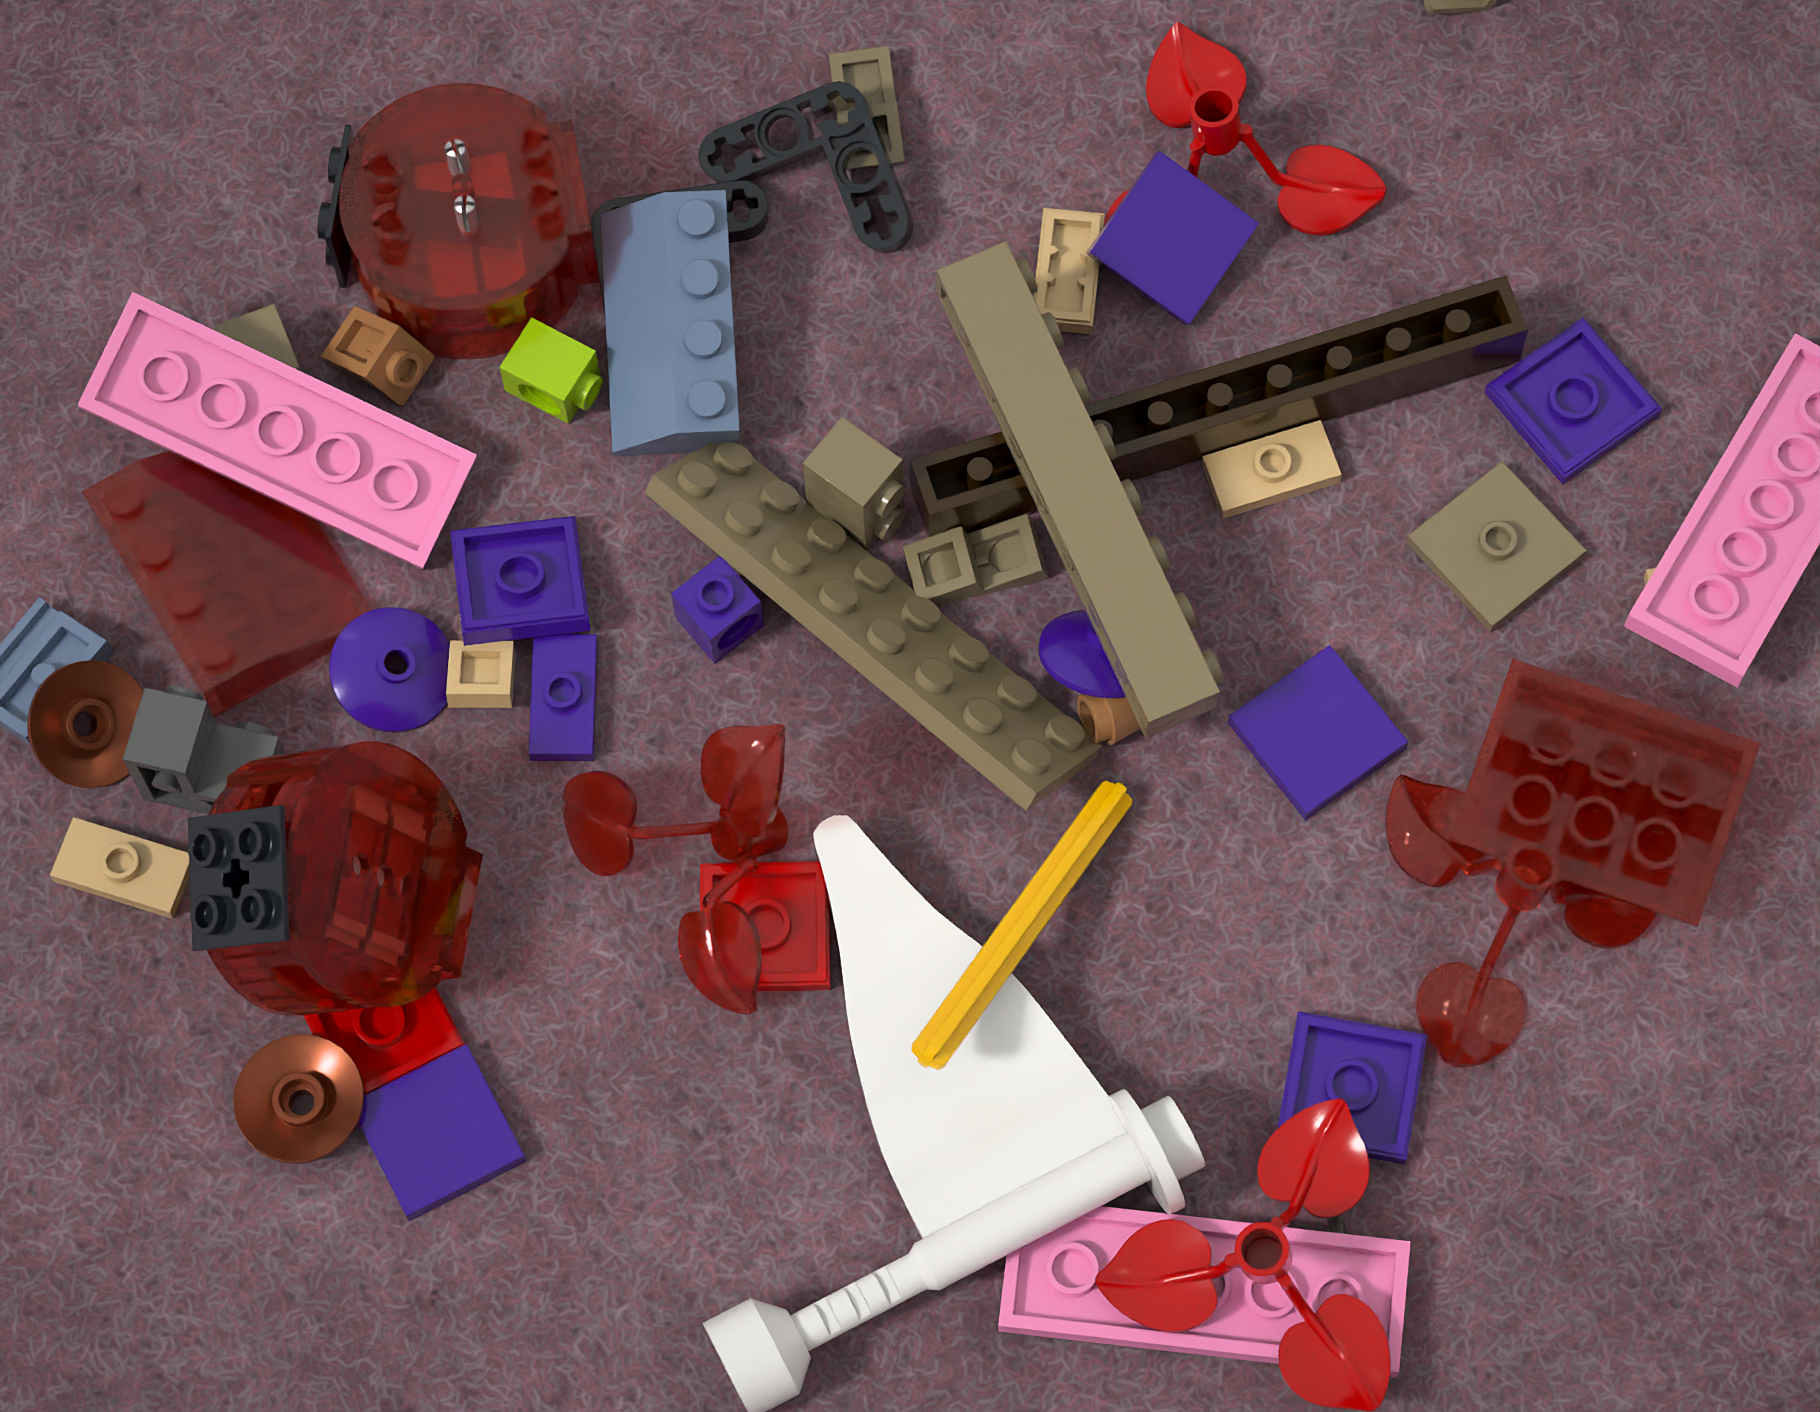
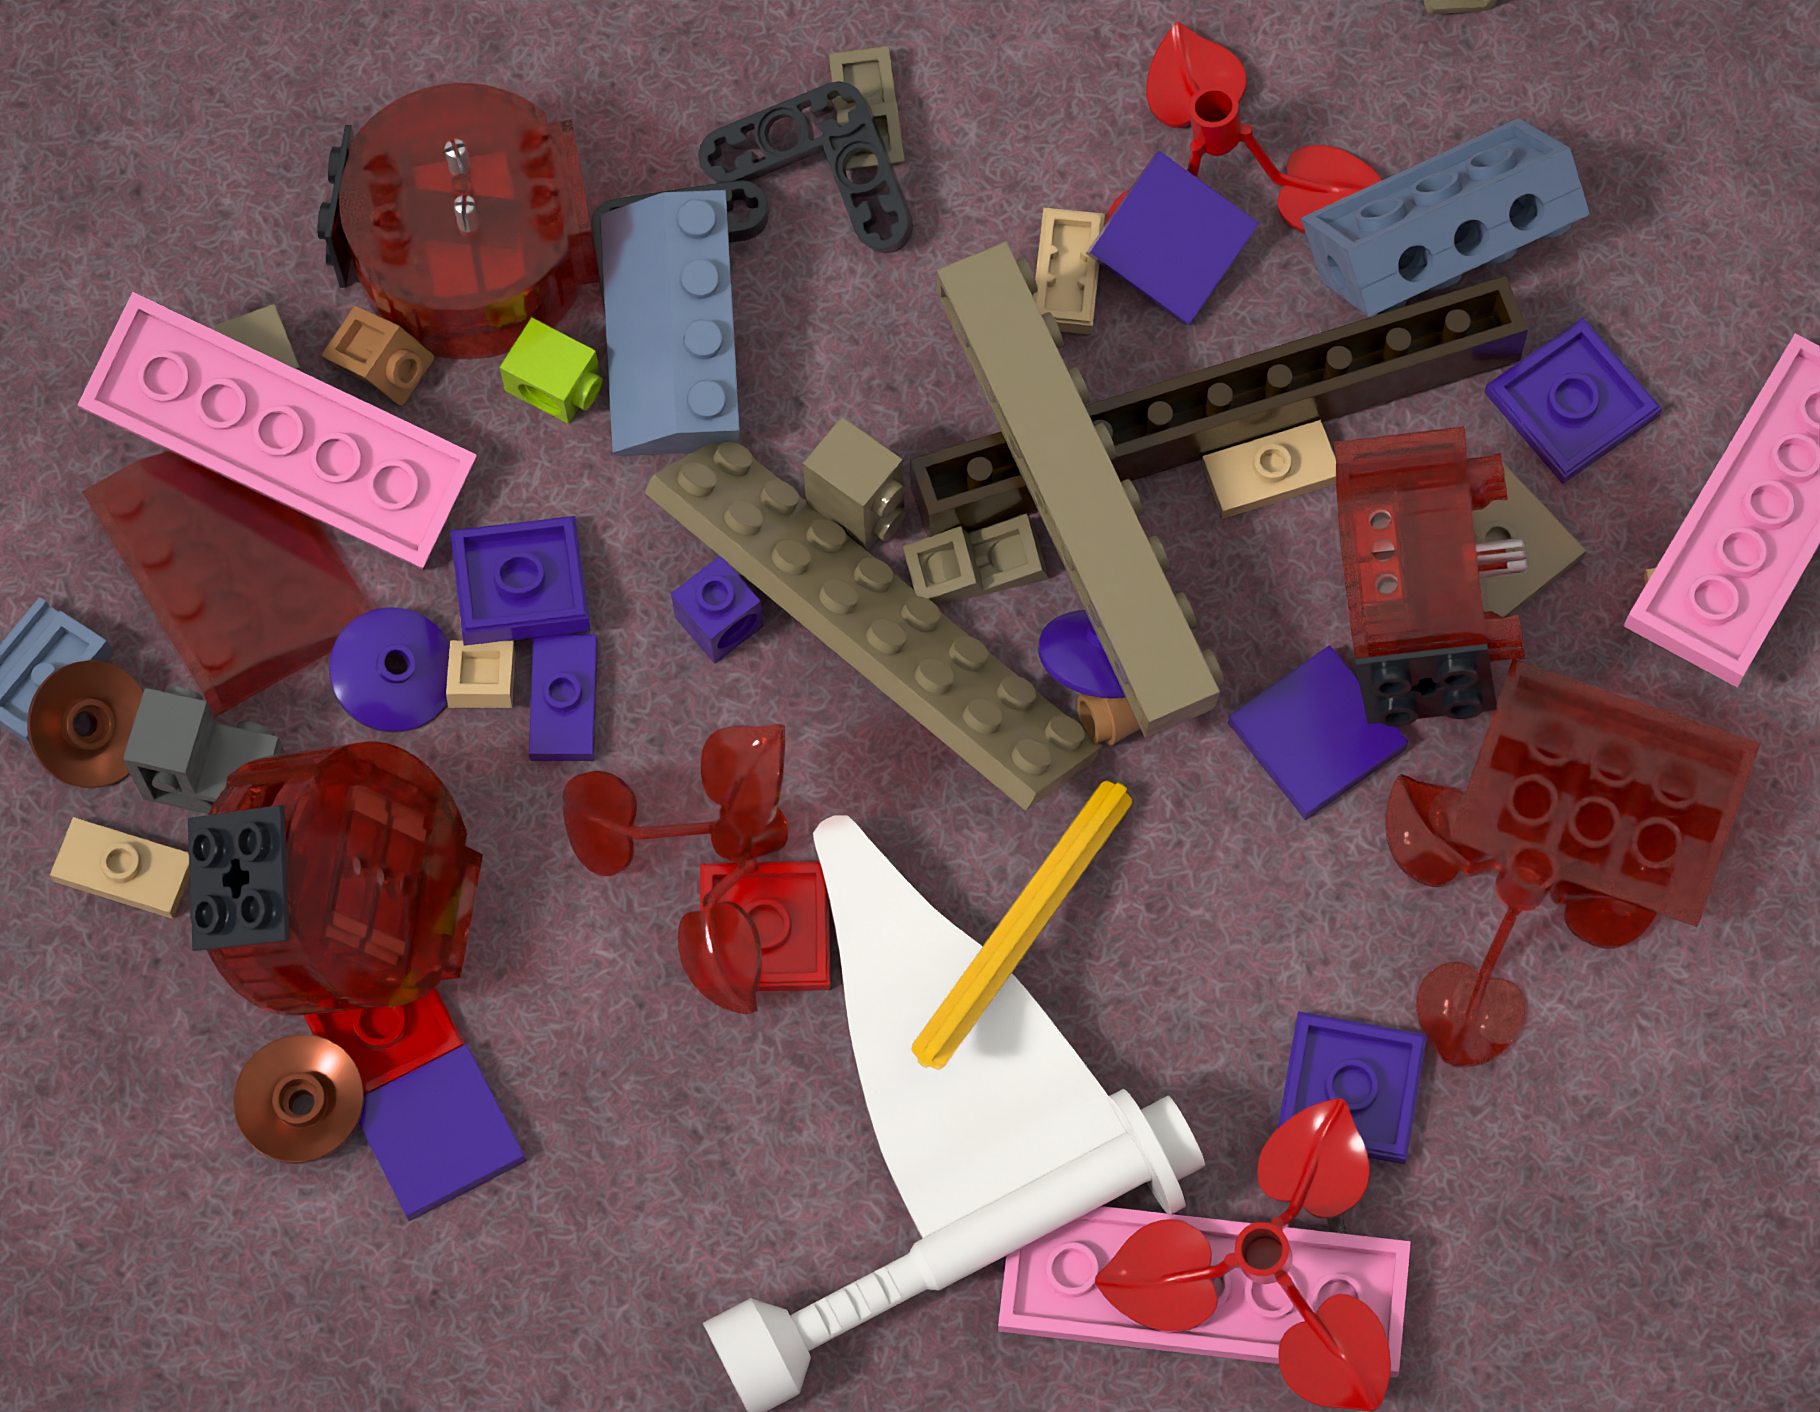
none -> sand blue brick [1301,118,1590,317]
none -> clear red piece [1334,426,1528,727]

